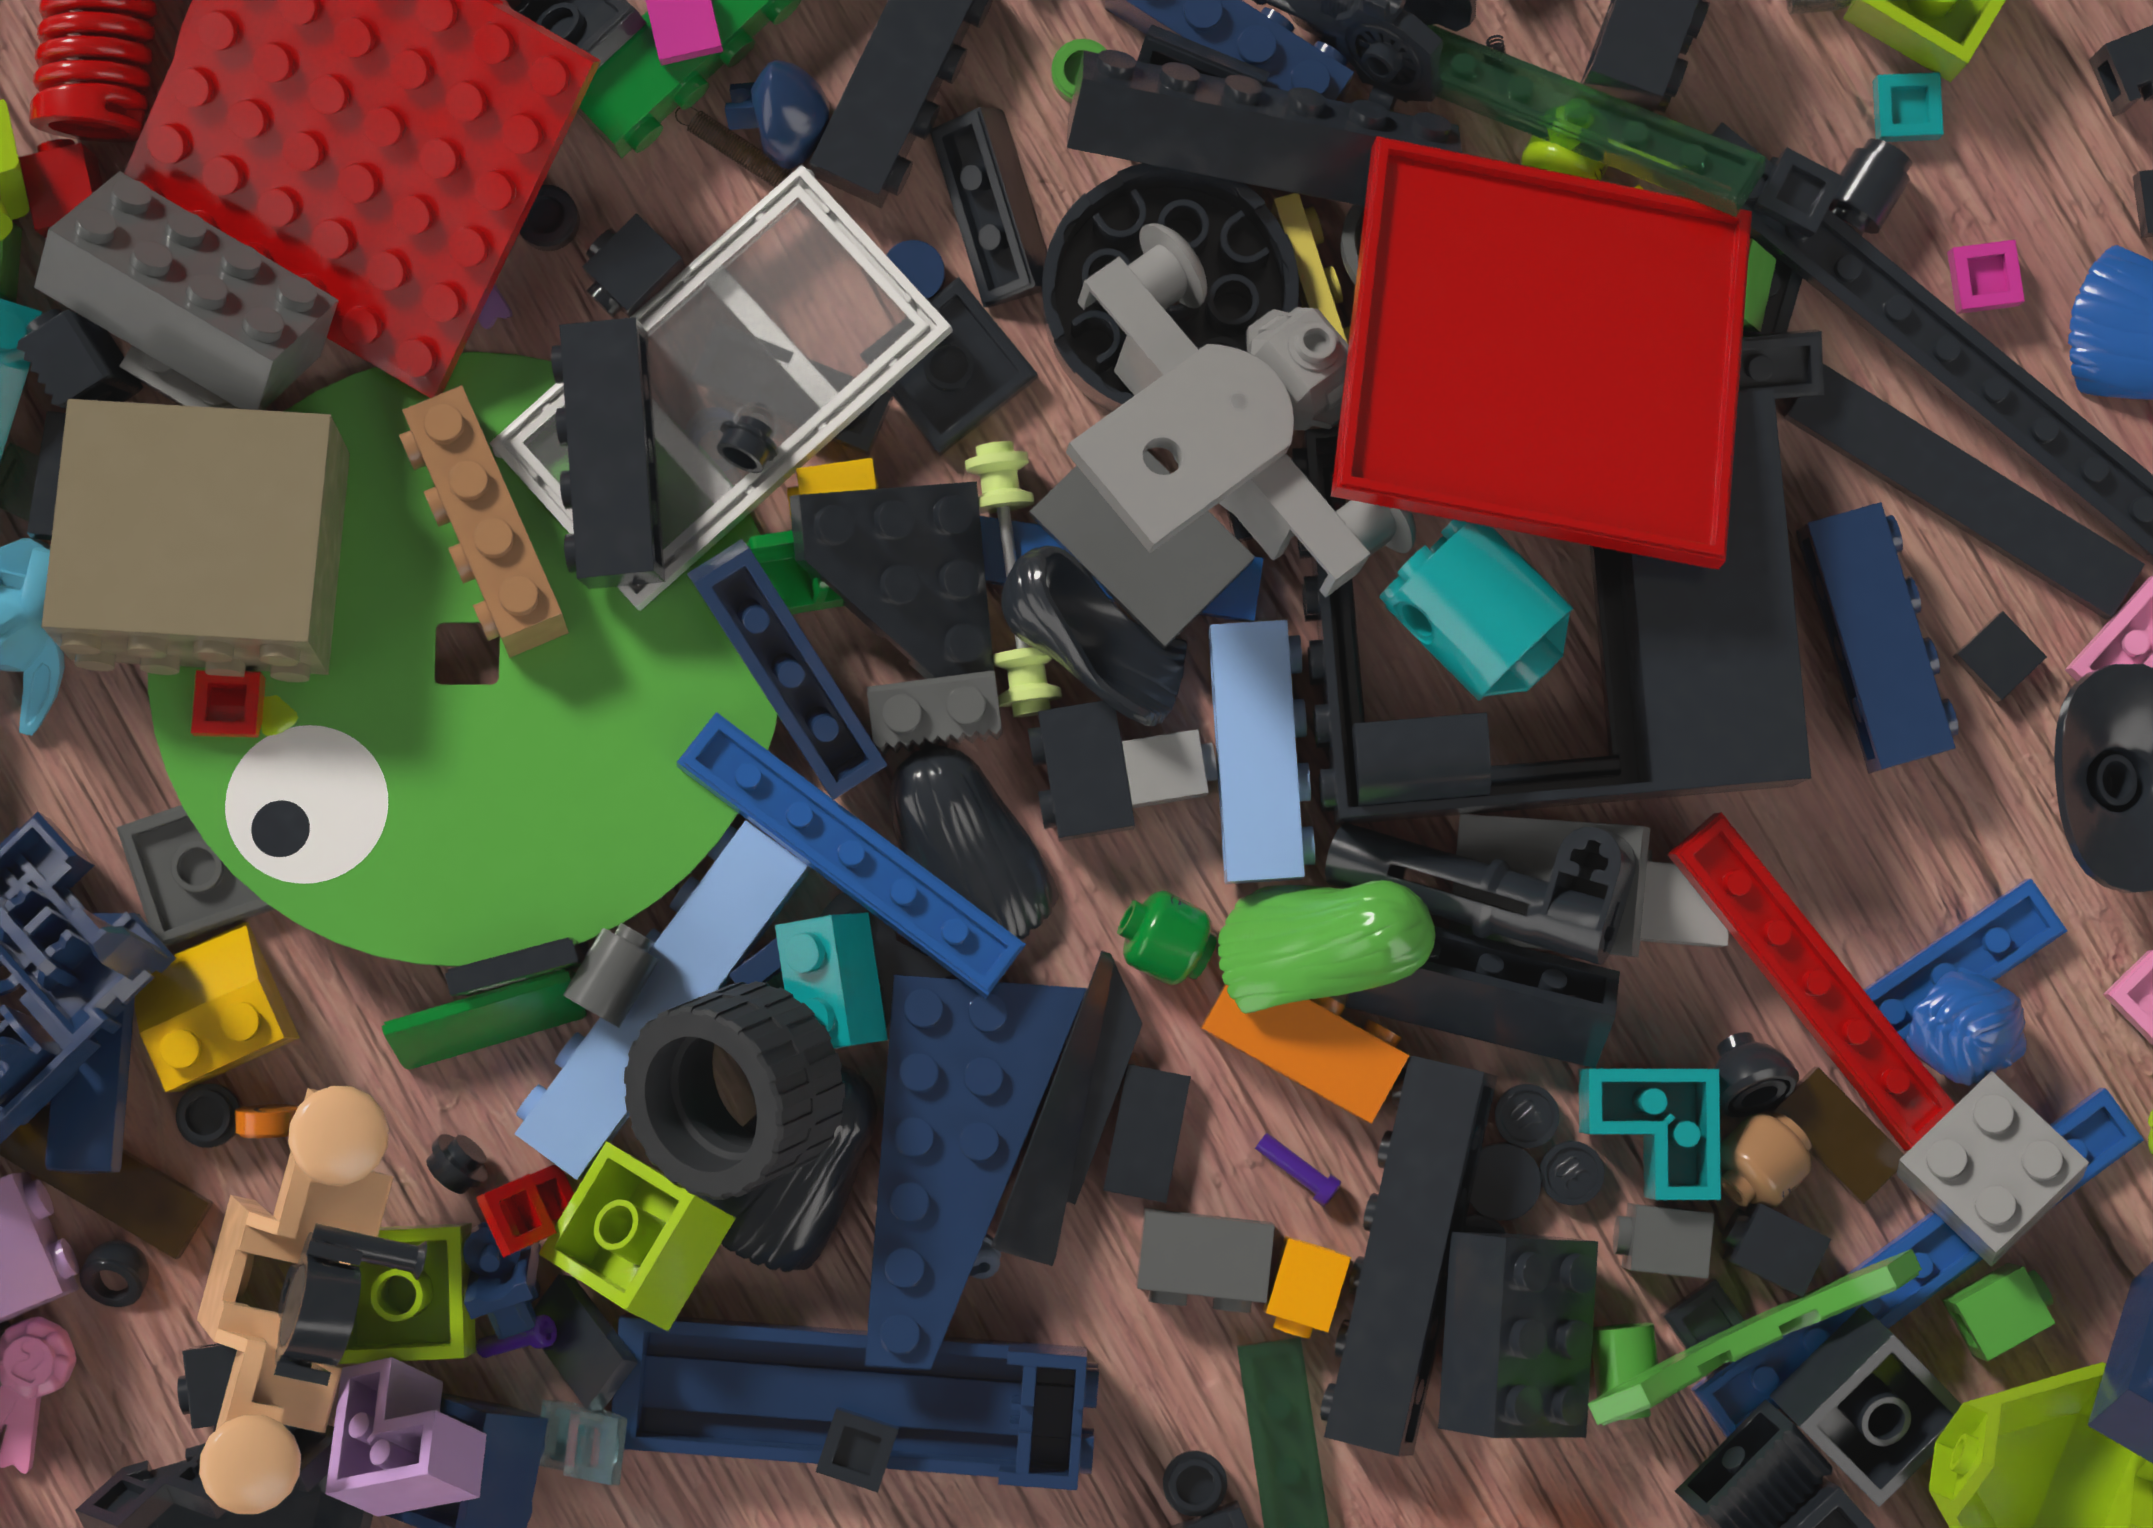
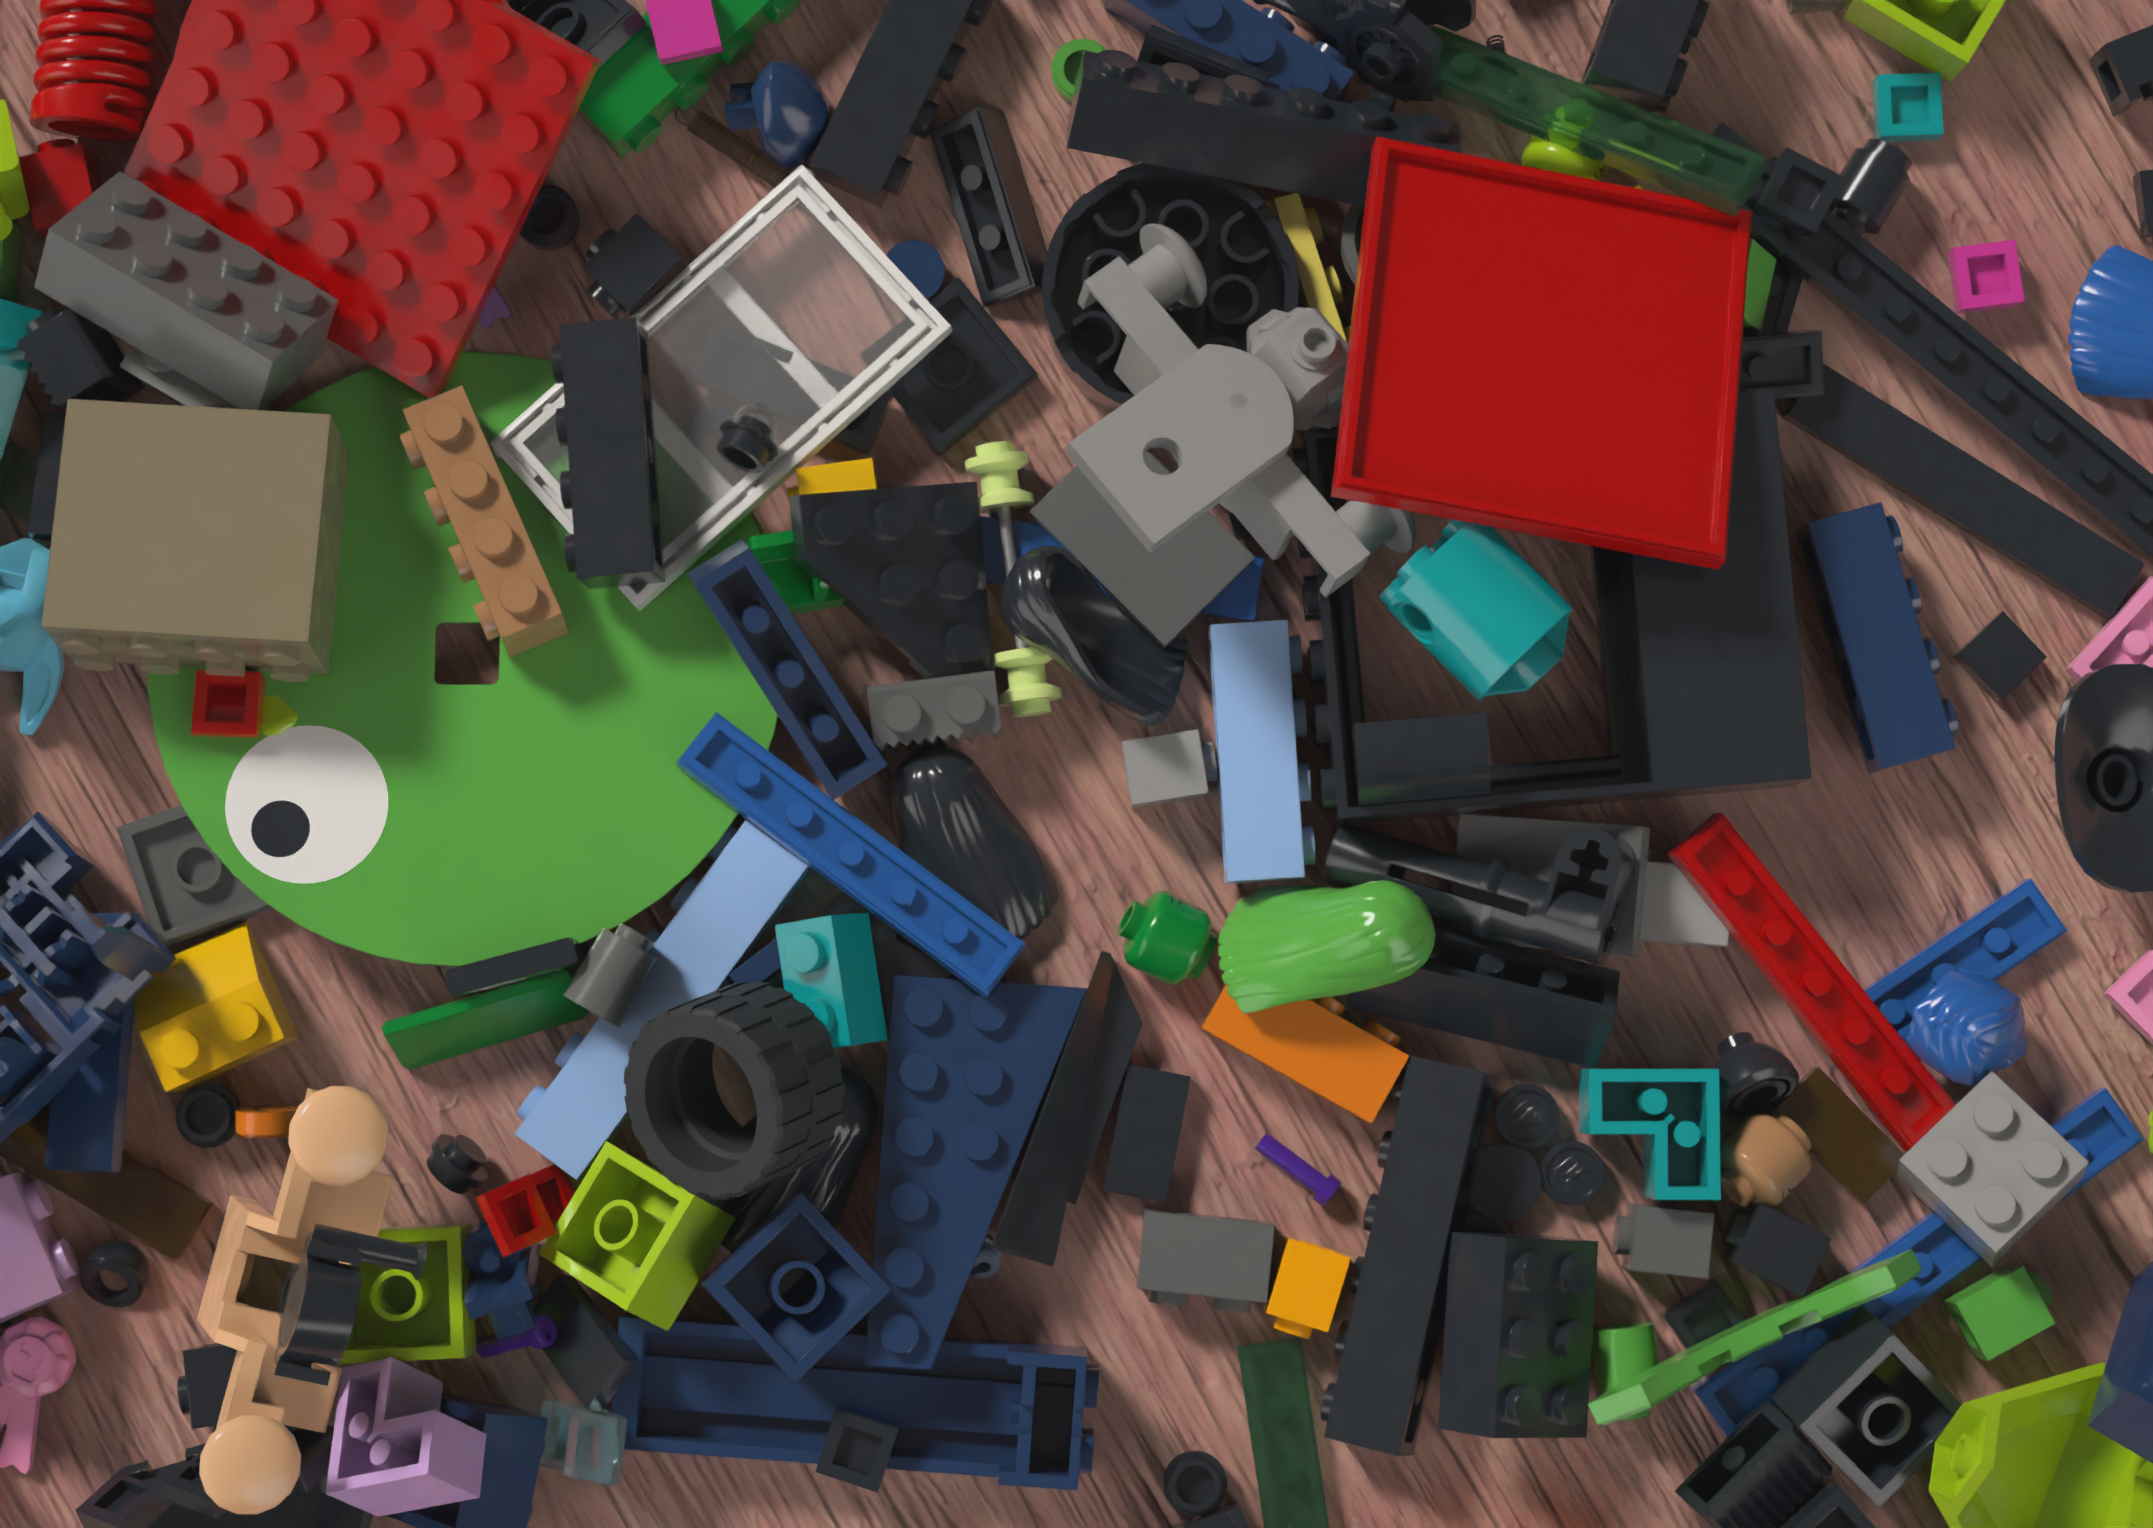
black brick [1028,701,1135,841] -> none
none -> dark blue slope [699,1193,892,1382]

